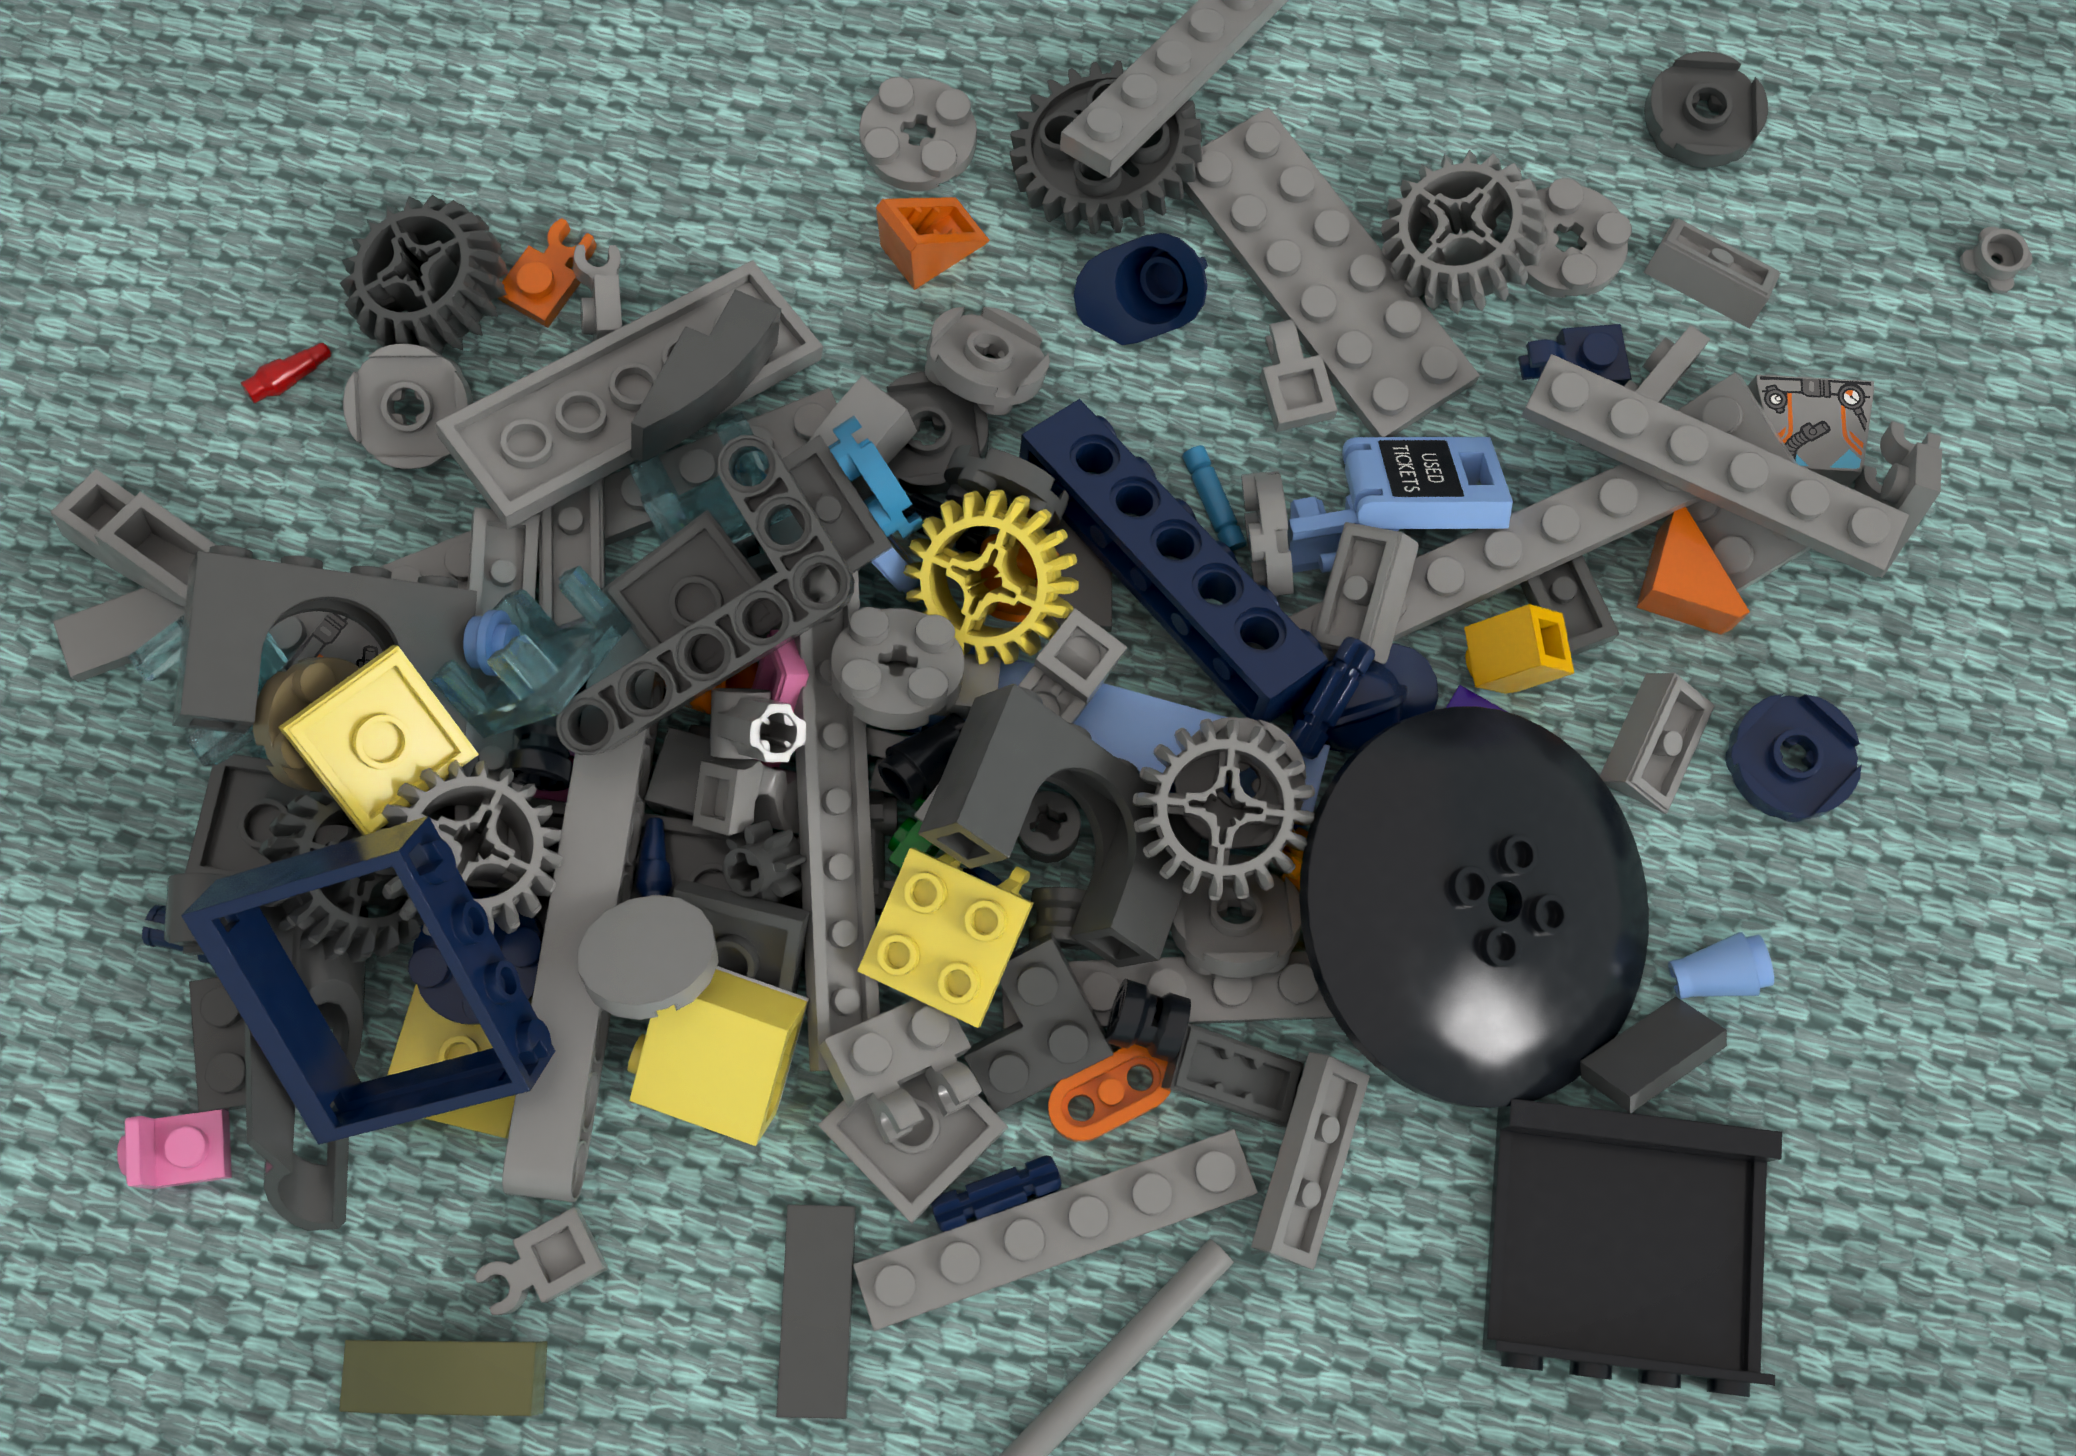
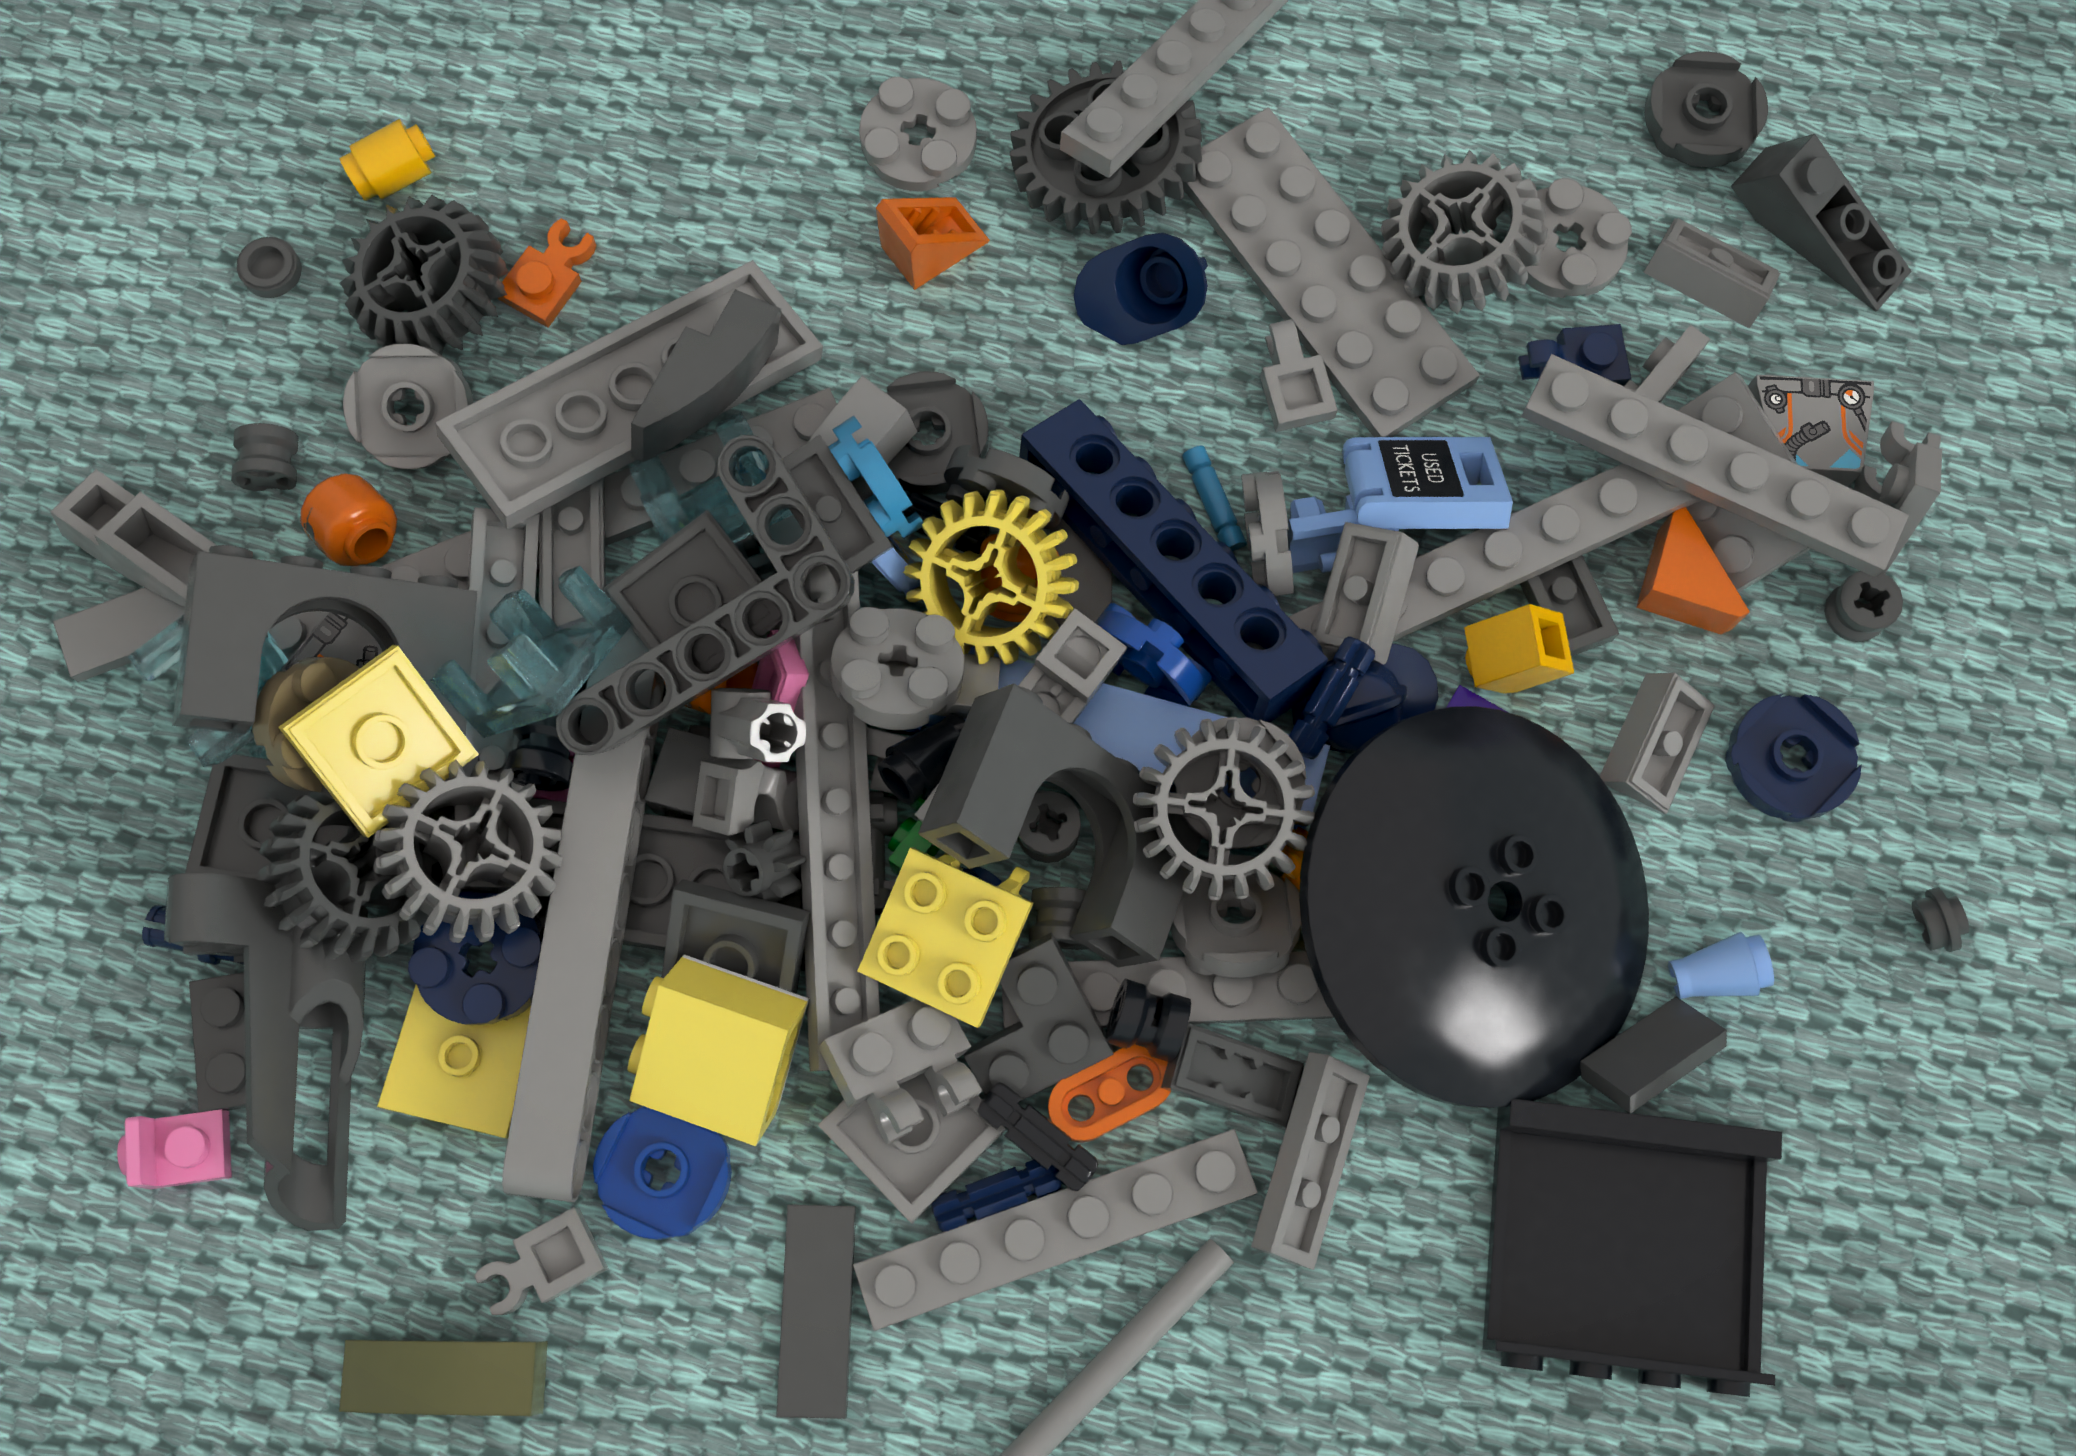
dark blue window [181,816,555,1145] -> none
red piece [240,343,331,404] -> none
medium blue plate [463,610,521,676] -> none
light grey plate [573,244,622,341] -> none
light grey tile [577,895,719,1020] -> none
dark blue piece [636,817,673,897] -> none
light grey plate [925,306,1050,416] -> none
light grey plate [1960,227,2033,294] -> none
none -> dark grey wheel [231,423,299,491]
none -> dark grey tile [237,237,302,298]
none -> orange head [300,473,397,567]
none -> yellow brick [339,119,436,201]
none -> blue plate [593,1106,732,1240]
none -> black axle [977,1083,1098,1191]
none -> blue plate [1095,603,1212,706]
none -> dark grey slope [1731,134,1912,312]
none -> dark grey wheel [1824,571,1903,642]
none -> dark grey plate [1912,887,1970,952]

